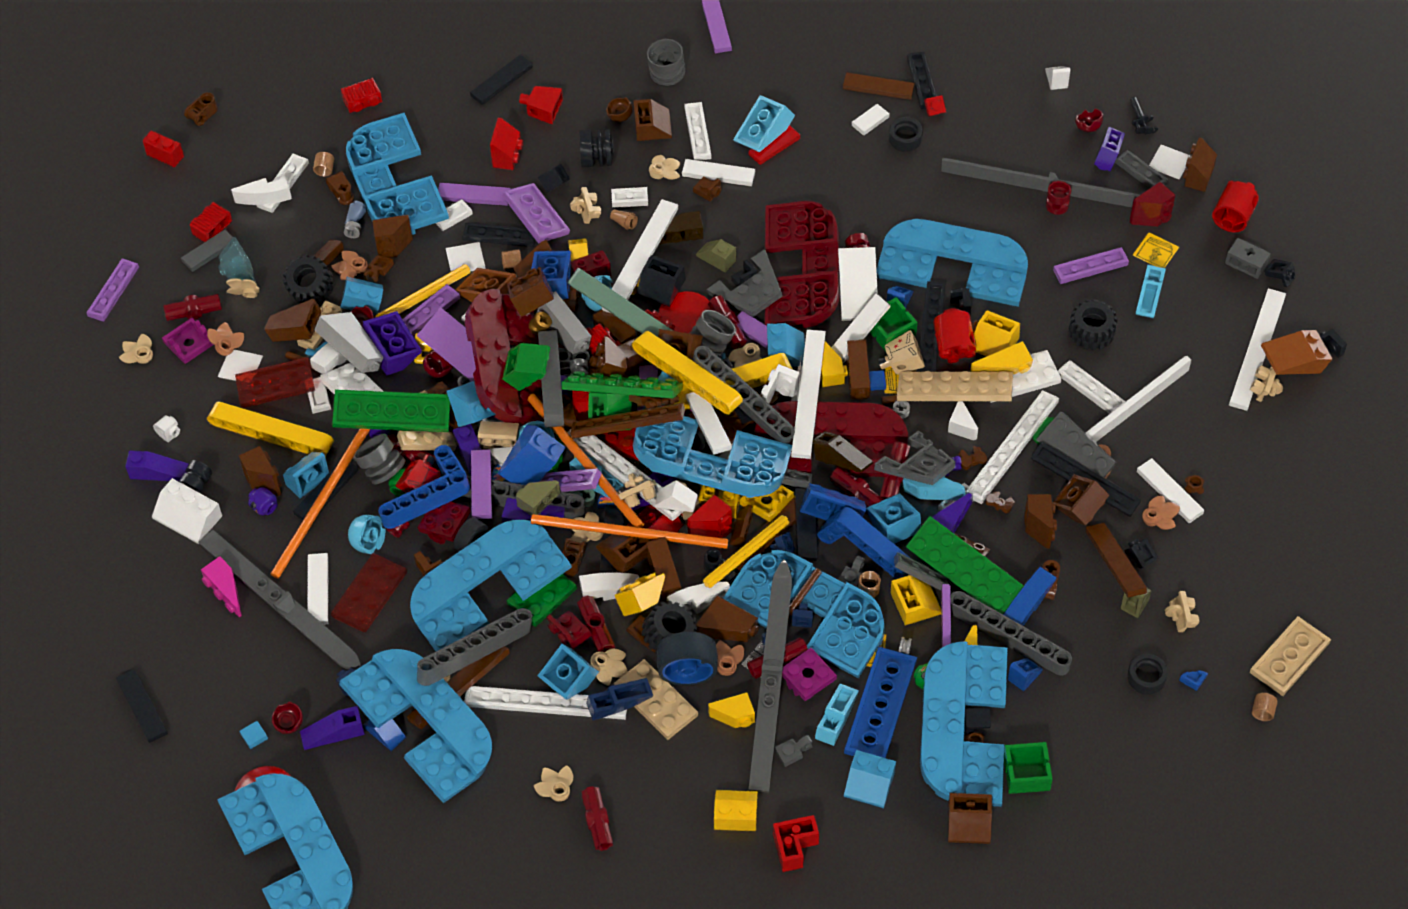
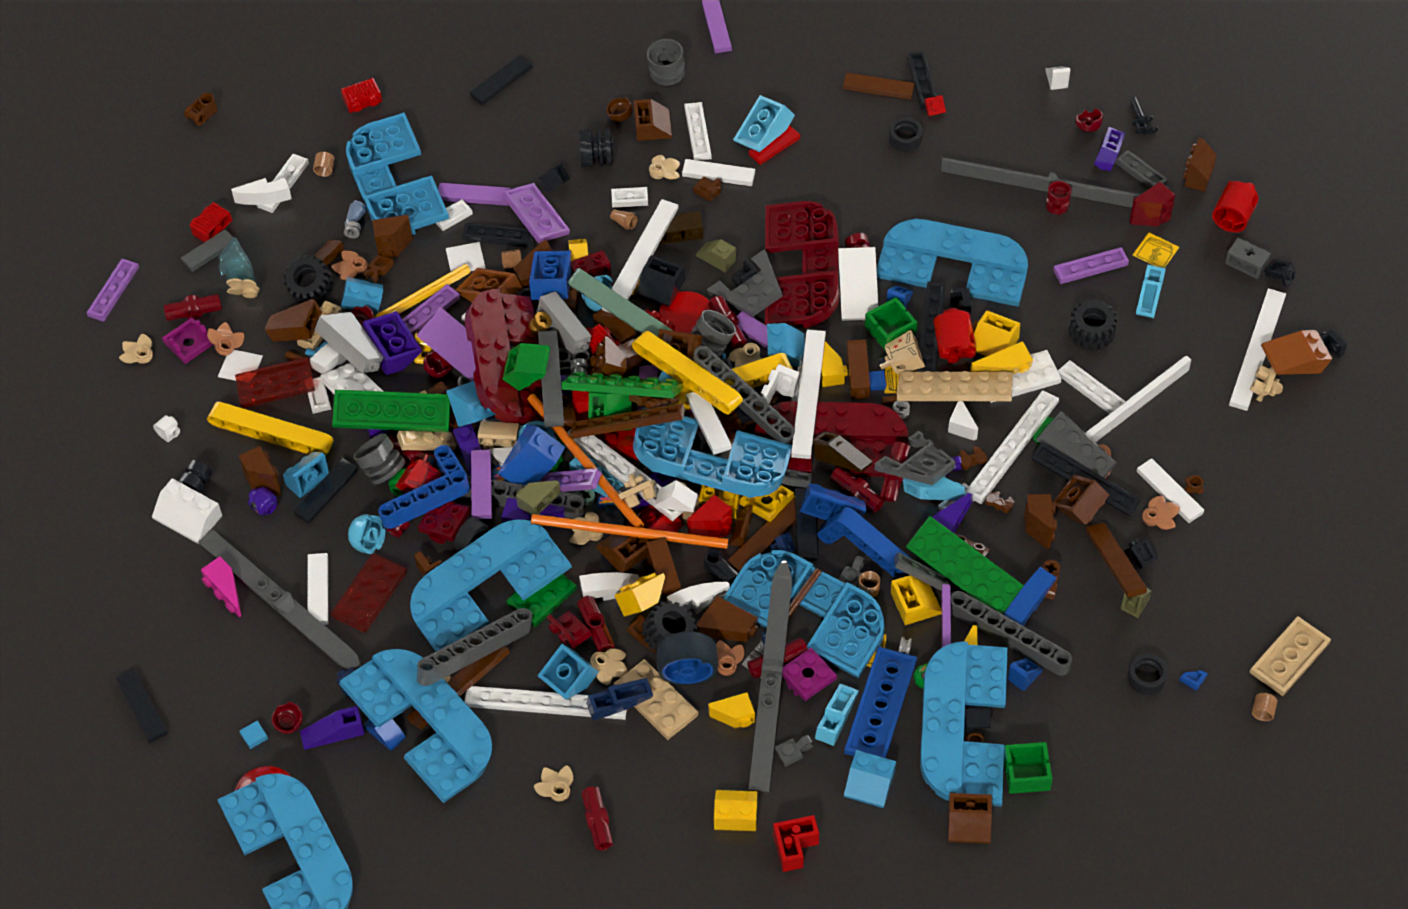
dark purple slope [125,451,189,481] -> none
red brick [143,131,184,167] -> none
orange piece [270,429,370,579] -> none
reddish brown piece [325,171,354,205] -> none
red slope [490,118,523,170] -> none
reddish brown slope [508,267,554,317] -> none
red torso [519,86,563,124] -> none
reddish brown piece [562,538,587,576] -> none
tan hips [570,187,601,224] -> none
yellow axle [703,515,789,588] -> none
dark blue tile [792,603,813,628] -> none
white tile [831,294,891,363] -> none
white tile [852,104,889,135] -> none
dark azure slope [866,493,921,544] -> none
white sticker [1149,145,1190,179] -> none
tan hips [1165,591,1199,632] -> none

